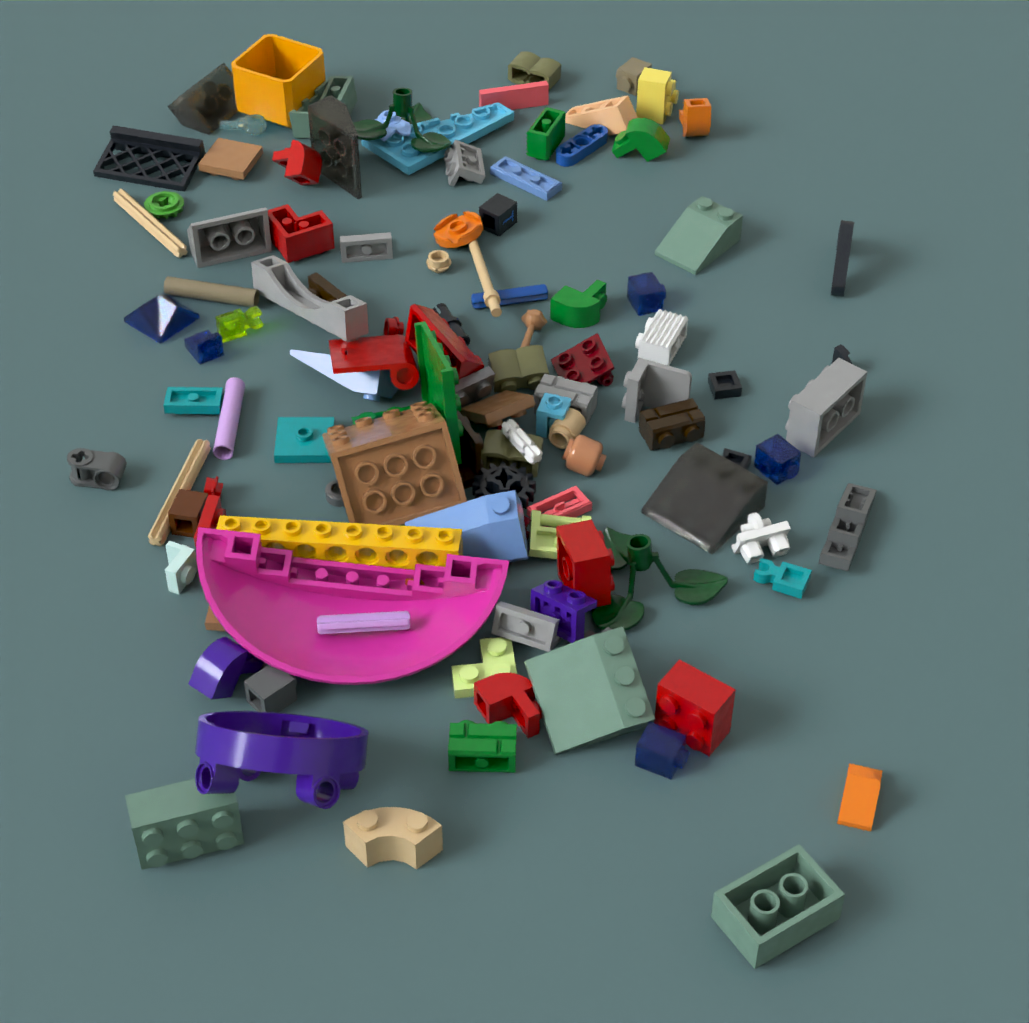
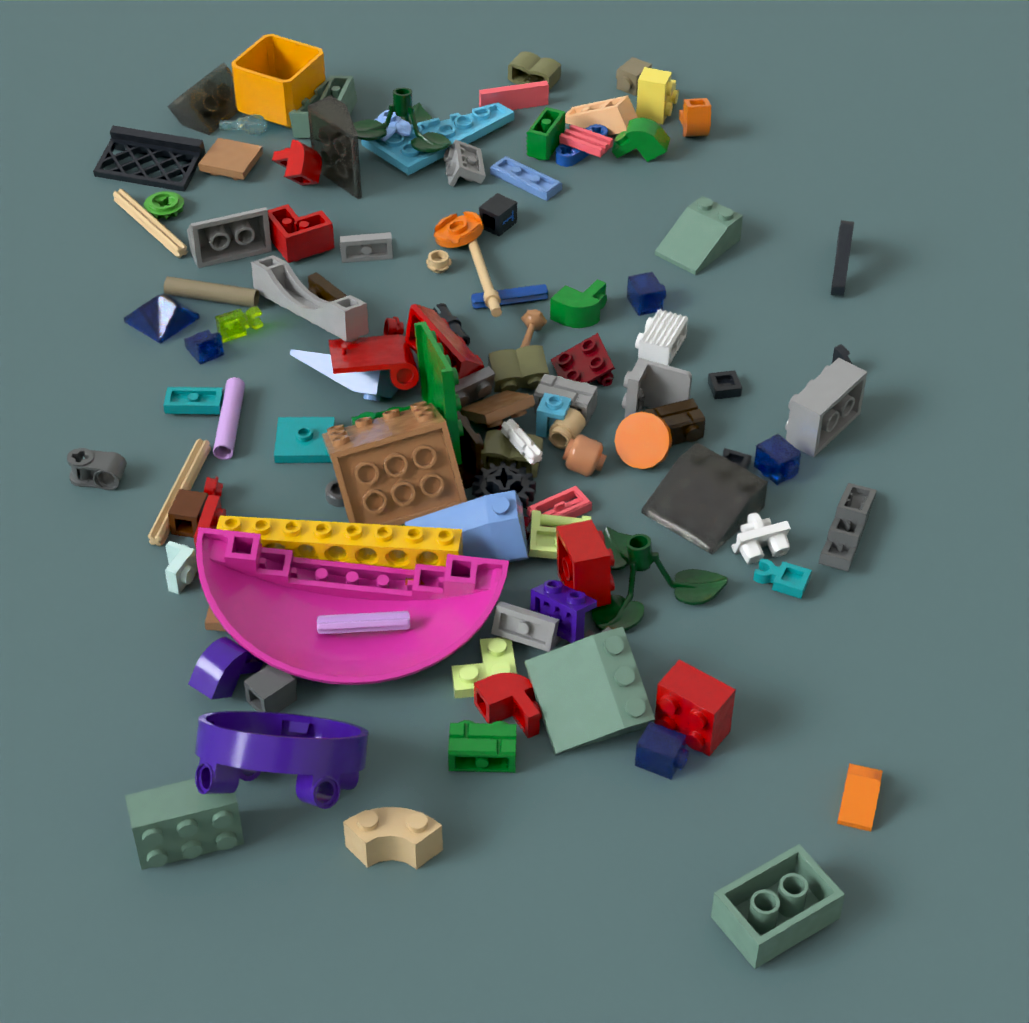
none -> coral tile [559,124,613,157]
none -> orange tile [614,412,672,469]

